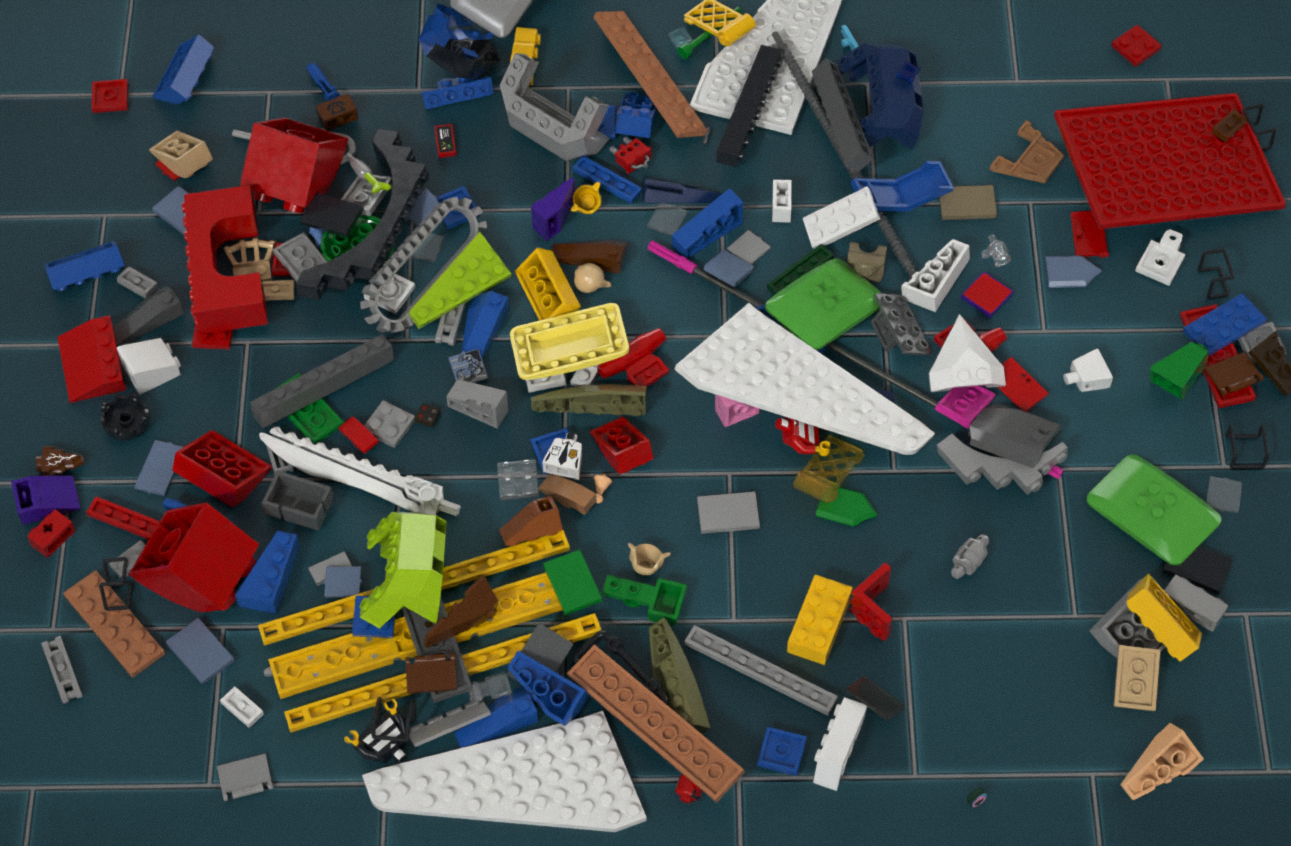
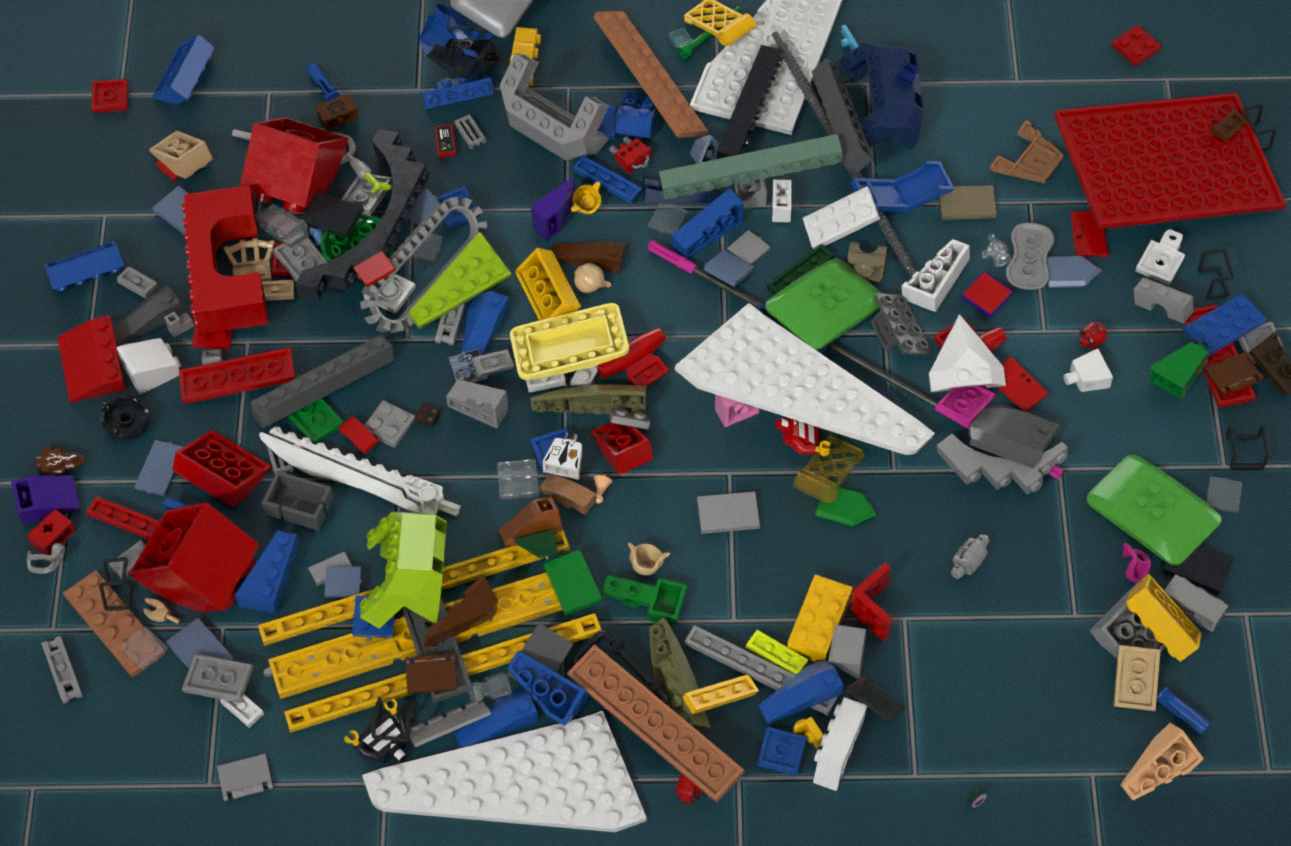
none -> light grey piece [27,543,65,574]
none -> clear piece [120,626,168,671]
none -> tan hand [144,598,180,624]
none -> light grey piece [164,312,194,338]
none -> red plate [179,347,296,404]
none -> light grey tile [182,654,254,703]
none -> light grey slope [202,349,222,365]
none -> clear brick [256,204,309,248]
none -> red piece [354,251,396,287]
none -> light grey tile [454,114,486,149]
none -> light grey plate [472,349,514,377]
none -> dark green slope [512,529,559,560]
none -> light grey plate [609,408,650,429]
none -> sand green brick [659,134,843,199]
none -> yellow plate [683,674,759,714]
none -> sand blue slope [690,135,720,163]
none -> light grey slope [735,179,767,209]
none -> neon yellow plate [746,630,808,675]
none -> blue wedge [759,659,843,724]
none -> yellow bracket [793,717,824,748]
none -> light grey slope [828,625,866,679]
none -> light grey plate [1006,223,1054,290]
none -> red head [1079,322,1108,350]
none -> dark pink piece [1122,543,1151,583]
none -> light grey arch [1133,277,1194,324]
none -> blue piece [1156,687,1210,735]

